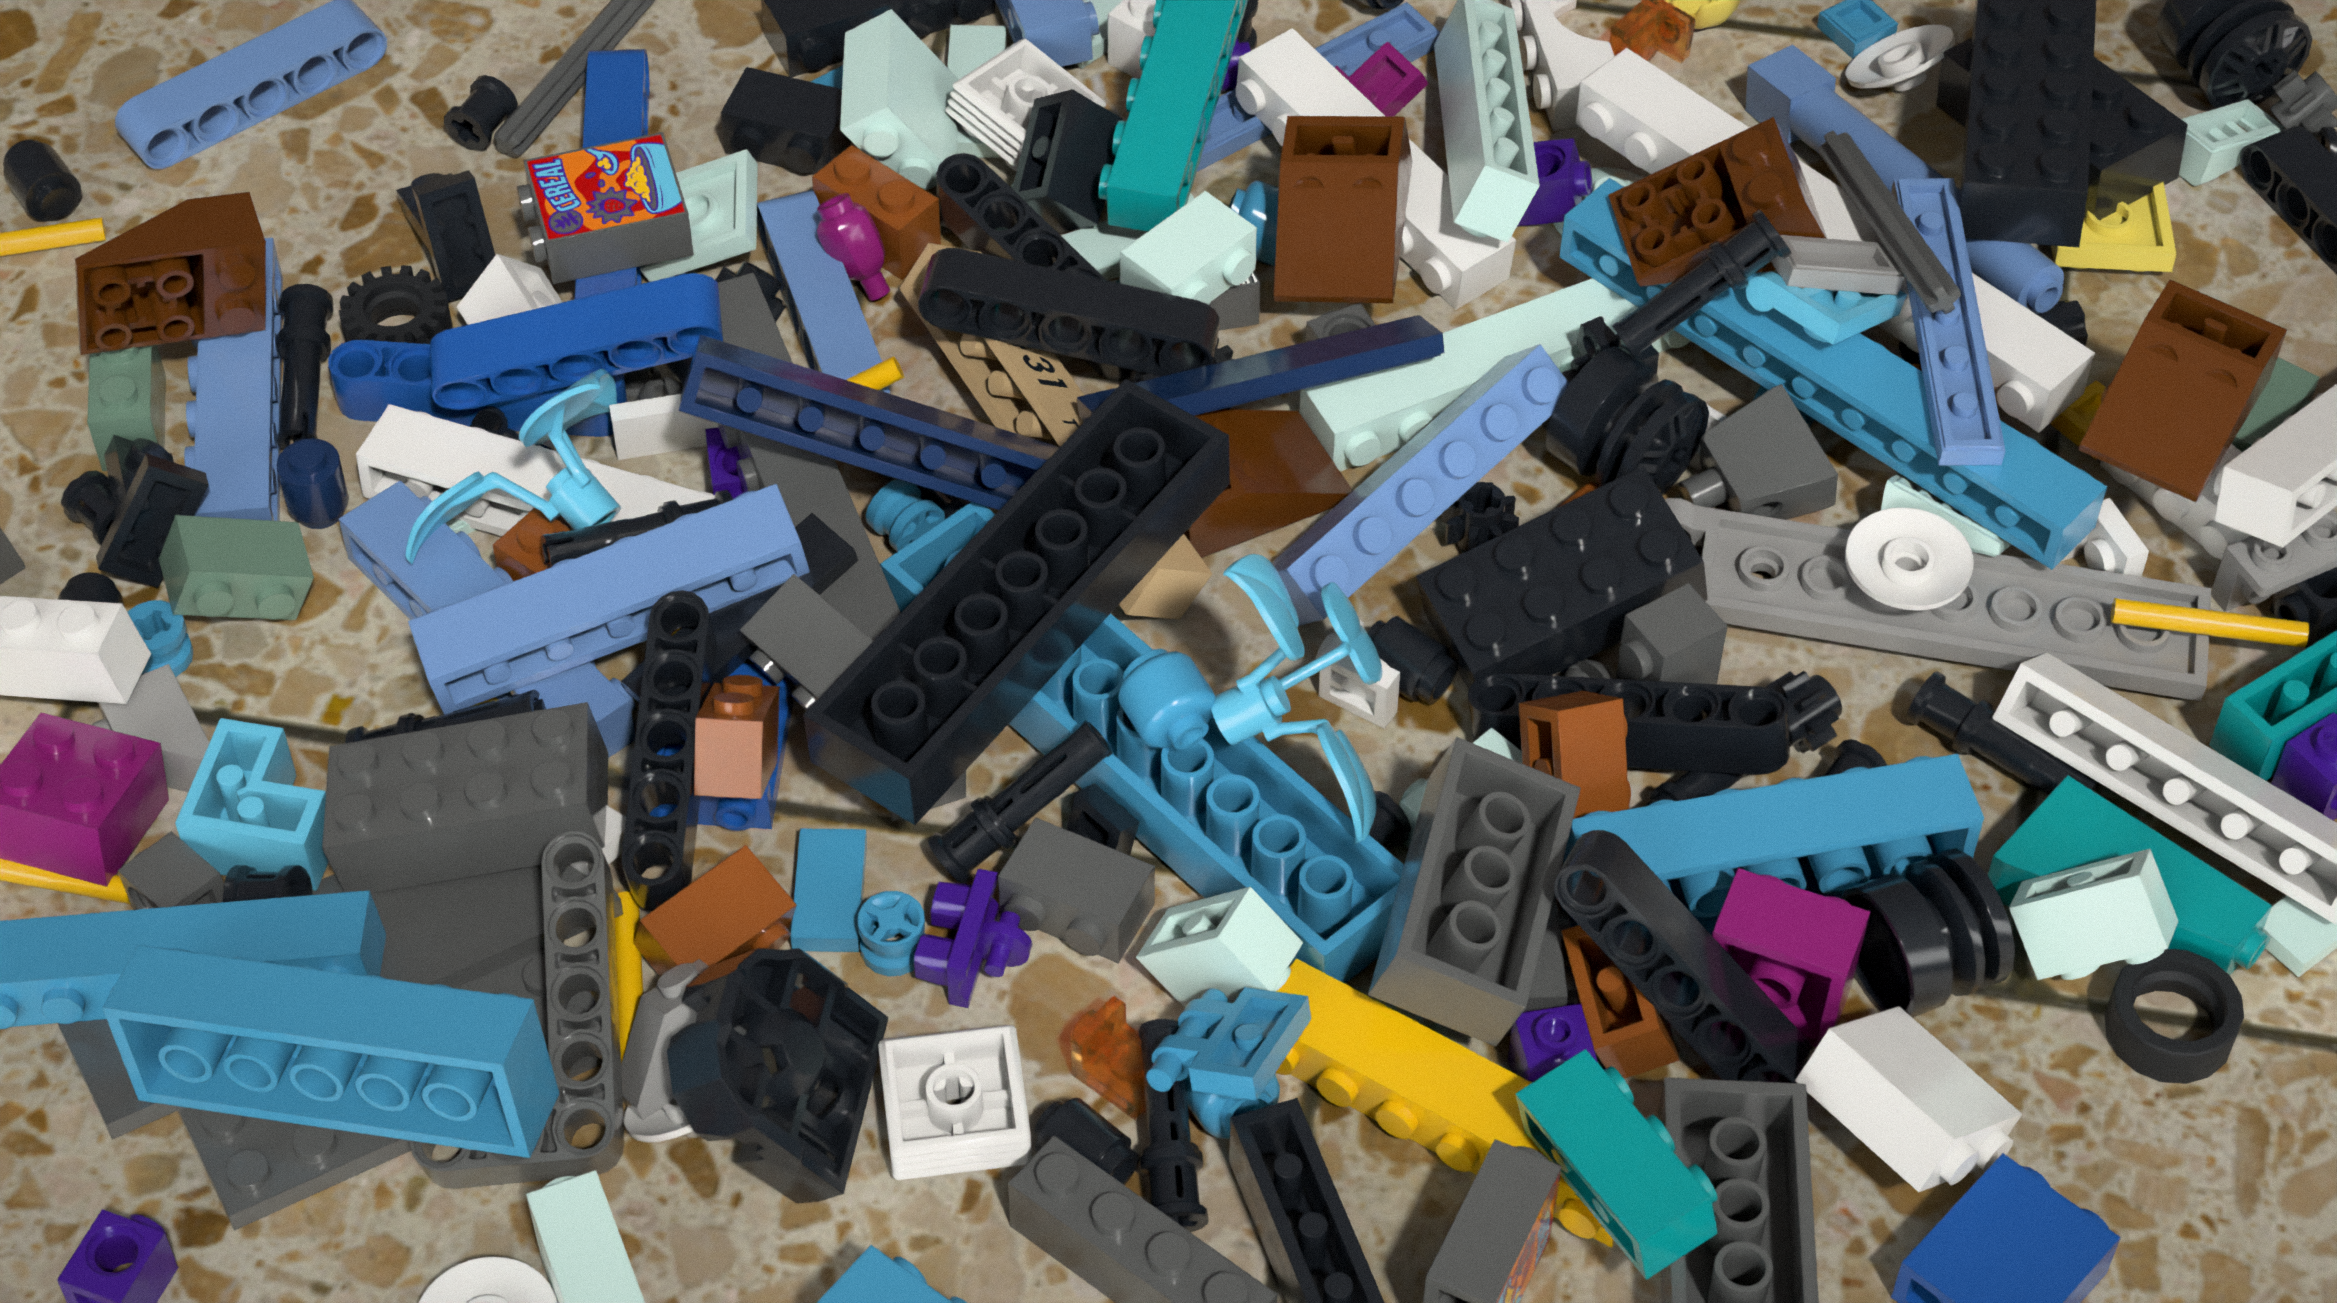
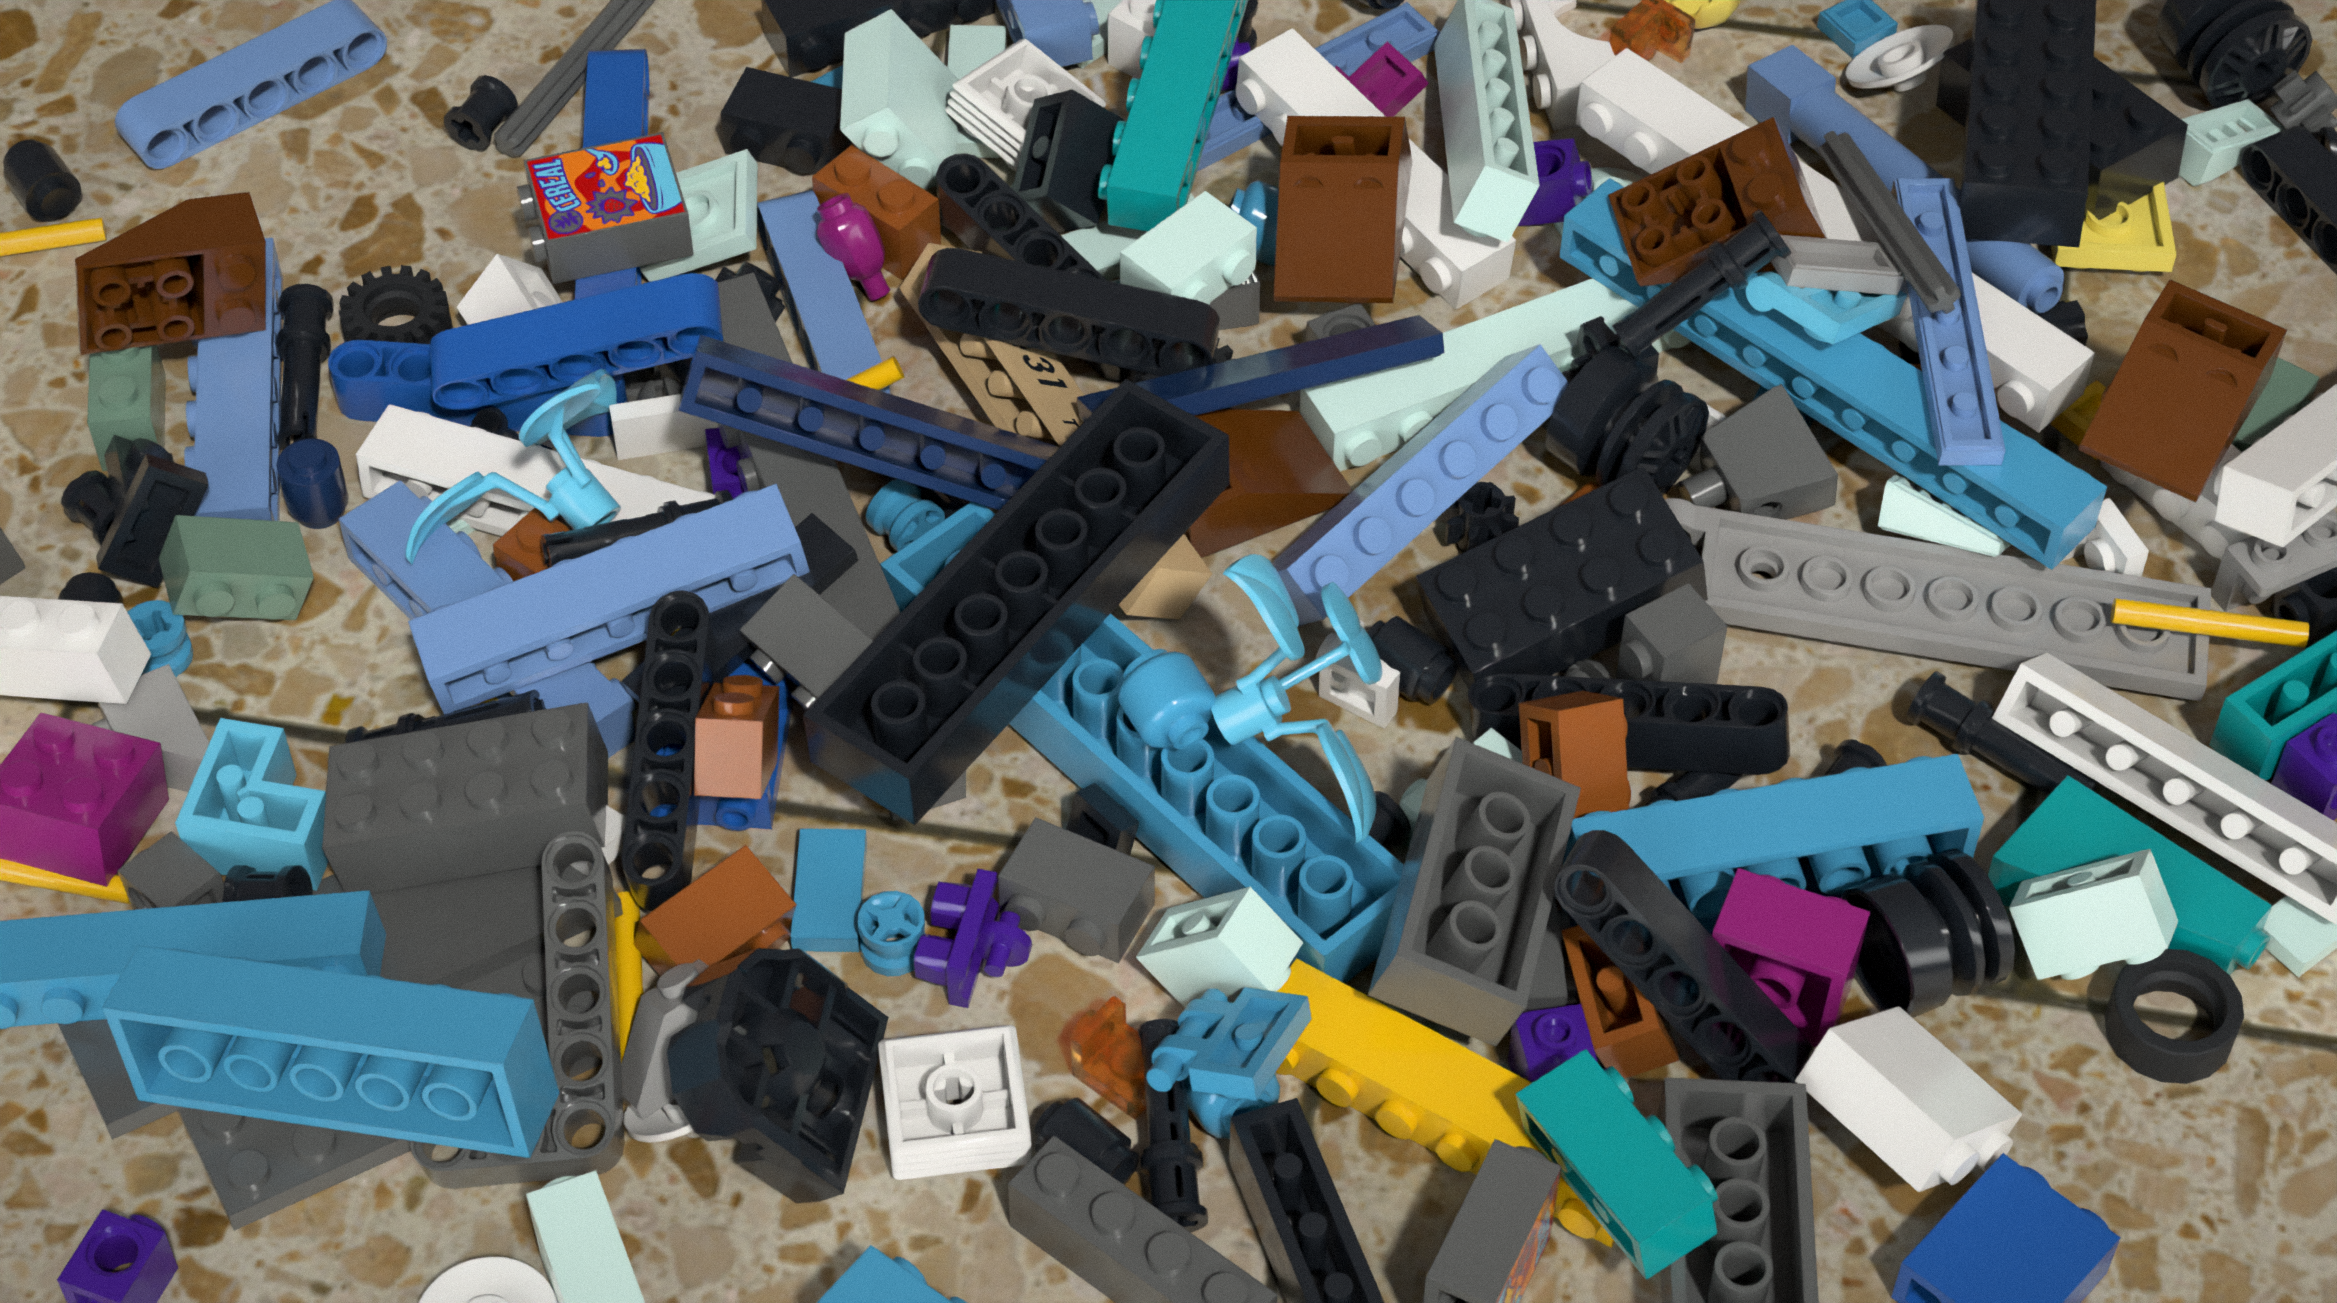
black bracket [396,170,496,302] -> none
black pin [928,720,1113,884] -> none
black gear [1766,671,1842,752] -> none
white dish [1845,507,1974,611] -> none

